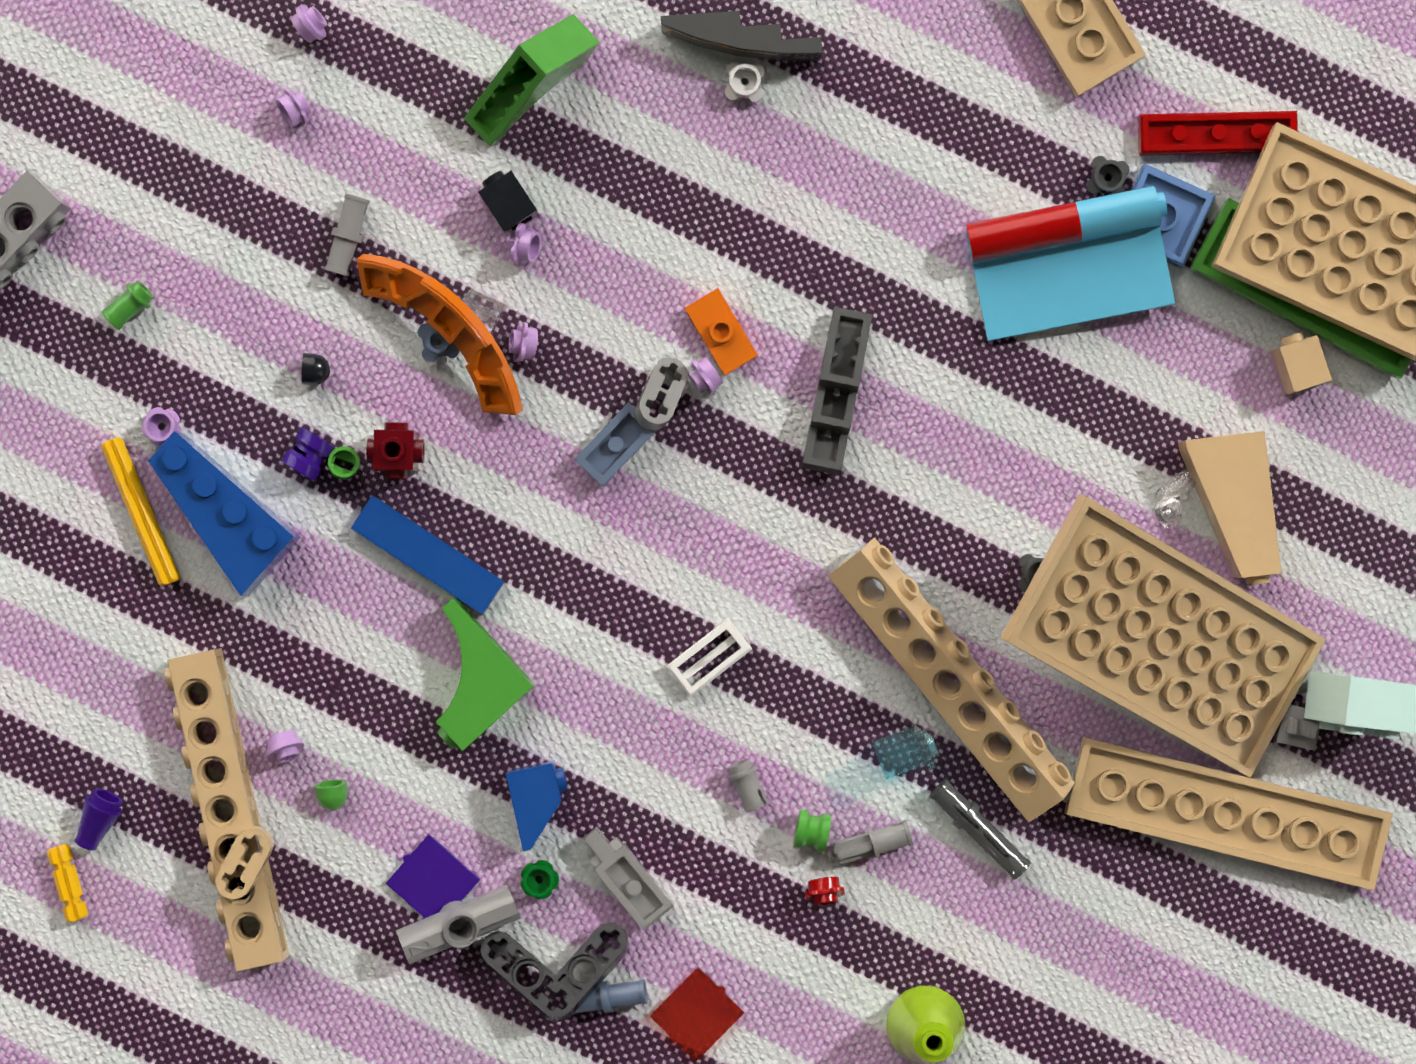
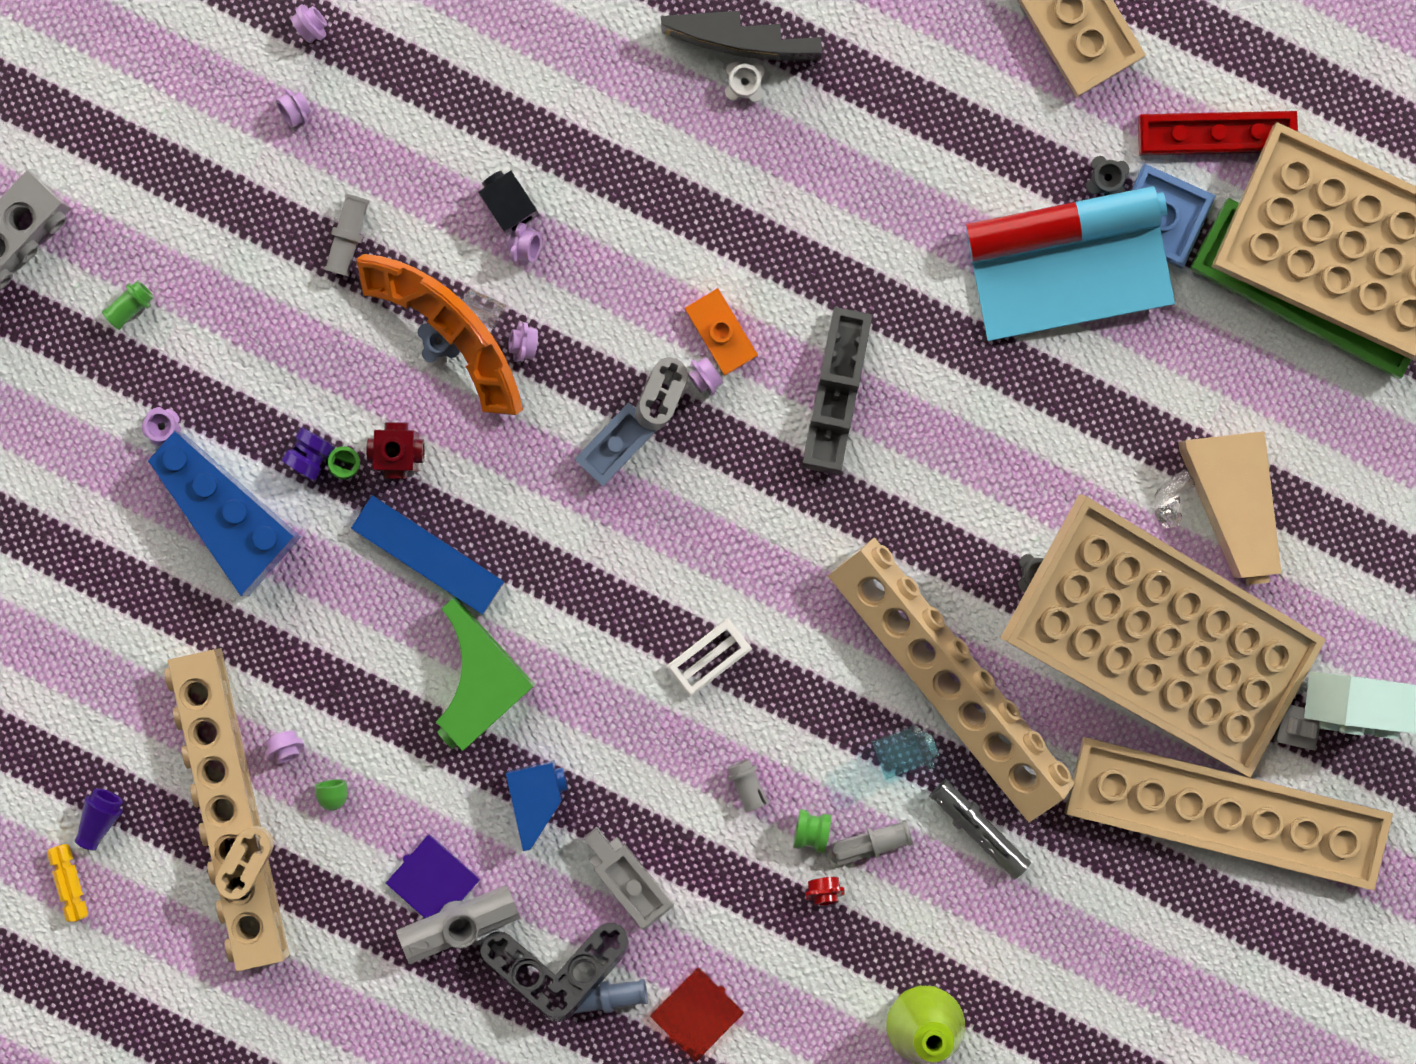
yellow axle [101,437,180,586] -> none
black hinge [301,353,330,385] -> none
bright green arch [464,14,600,147] -> none
green plate [520,860,559,899] -> none
tan brick [1271,332,1332,395] -> none

